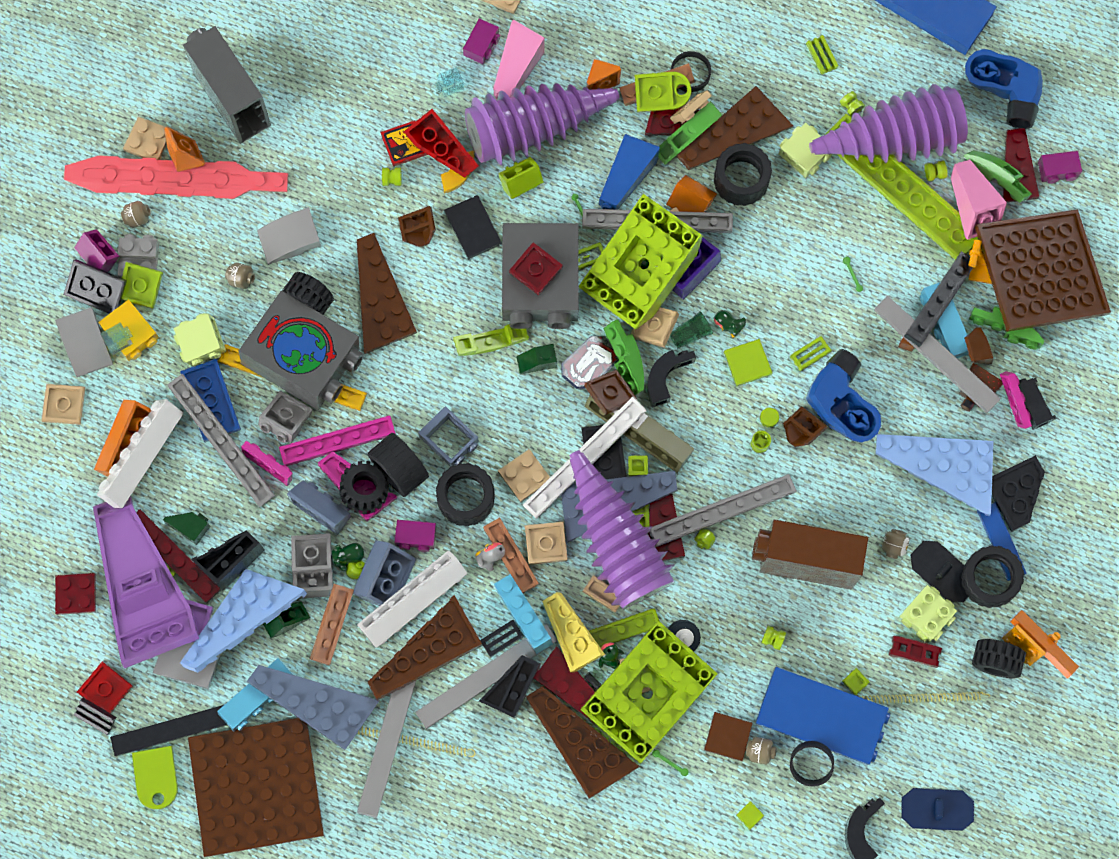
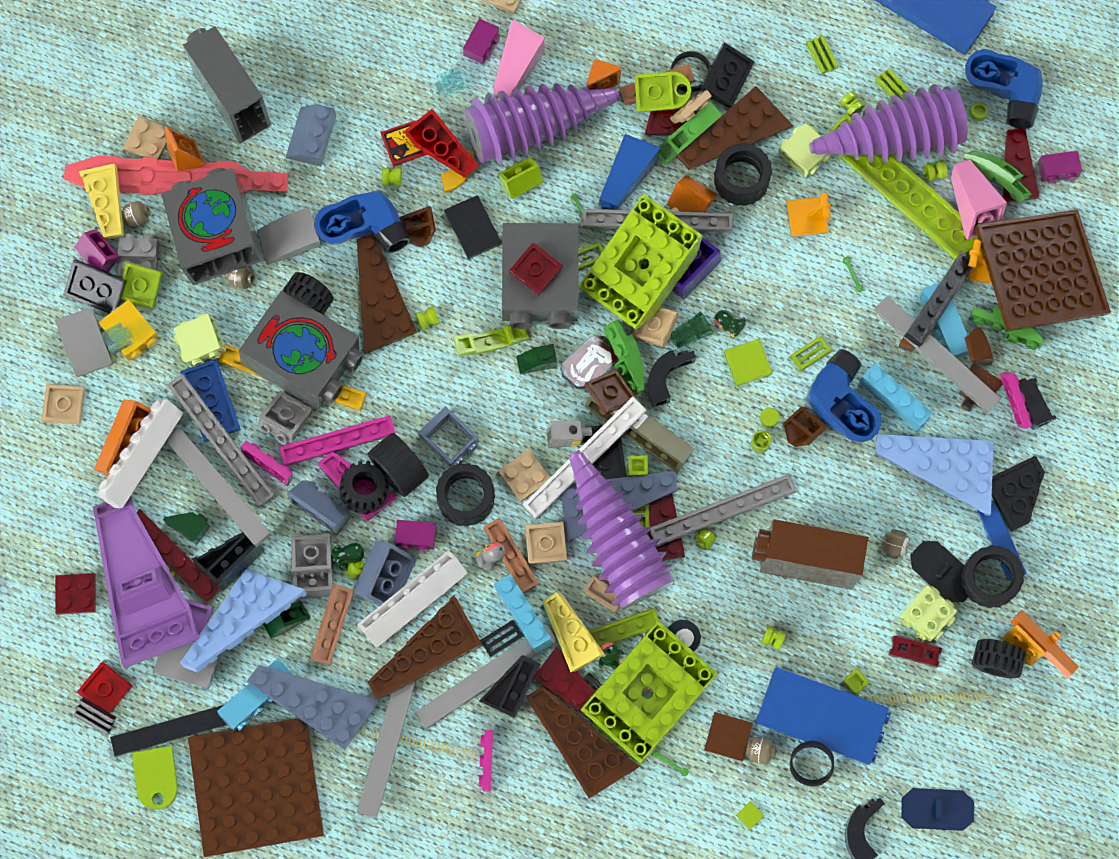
none -> light yellow wing [79,164,124,240]
none -> dark grey brick [161,168,264,285]
none -> light grey tile [166,427,271,548]
none -> sand blue slope [286,104,336,167]
none -> blue piece [314,190,410,253]
none -> lime wheel [415,306,440,331]
none -> dark pink plate [479,730,493,792]
none -> light grey torso [546,420,592,448]
none -> black tile [699,42,755,108]
none -> light orange plate [786,193,831,237]
none -> medium azure brick [859,363,933,432]
none -> lime tile [875,68,912,98]
none -> lime tile [969,102,989,121]

